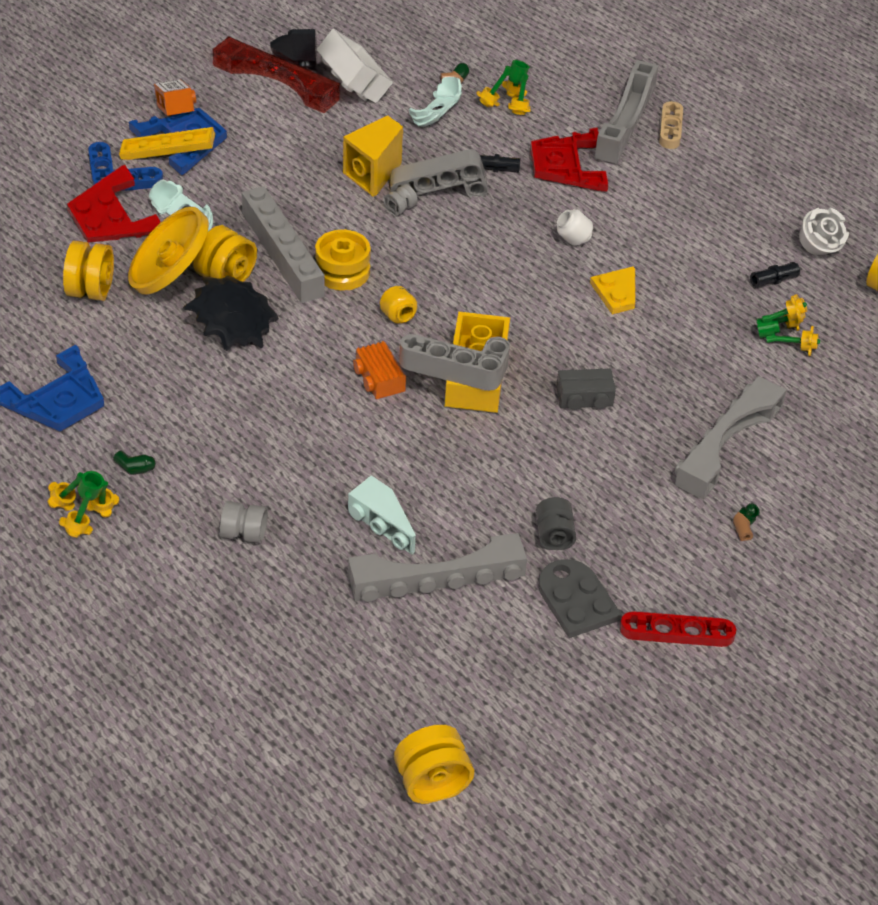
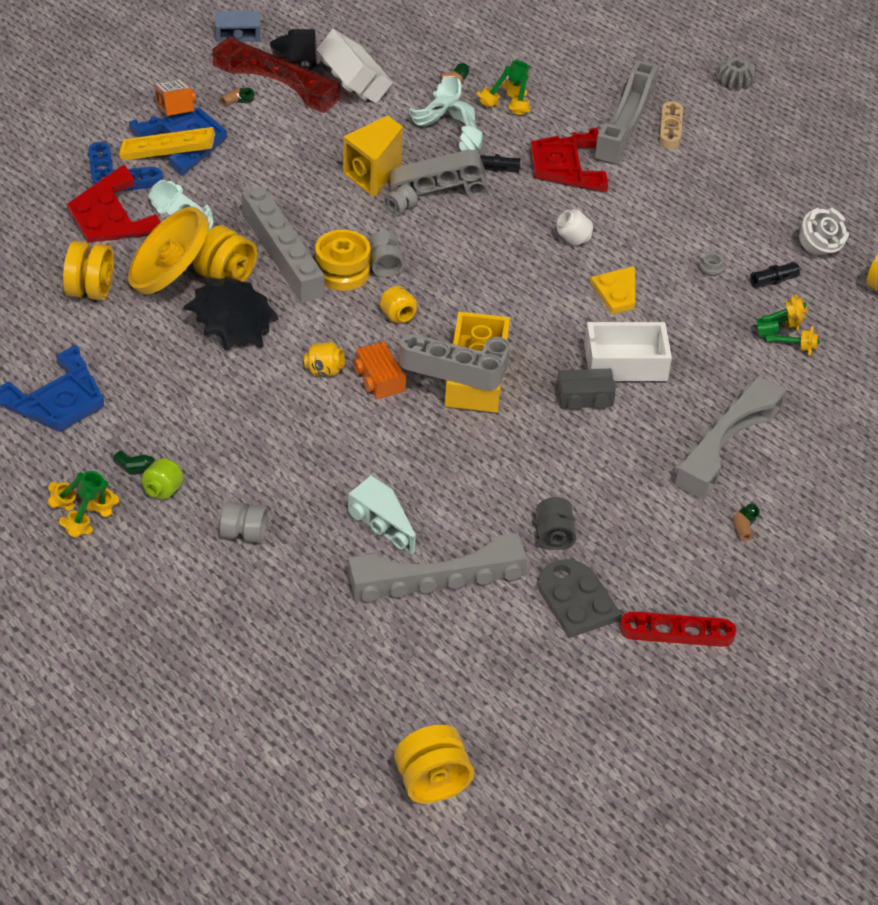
none -> lime head [141,458,184,500]
none -> sand blue brick [215,11,261,42]
none -> arm [220,87,255,107]
none -> yellow head [304,342,345,377]
none -> light grey wheel [368,231,404,277]
none -> light aqua piece [446,100,483,152]
none -> white piece [584,322,672,381]
none -> light grey plate [700,253,725,275]
none -> light grey gear [717,56,755,91]

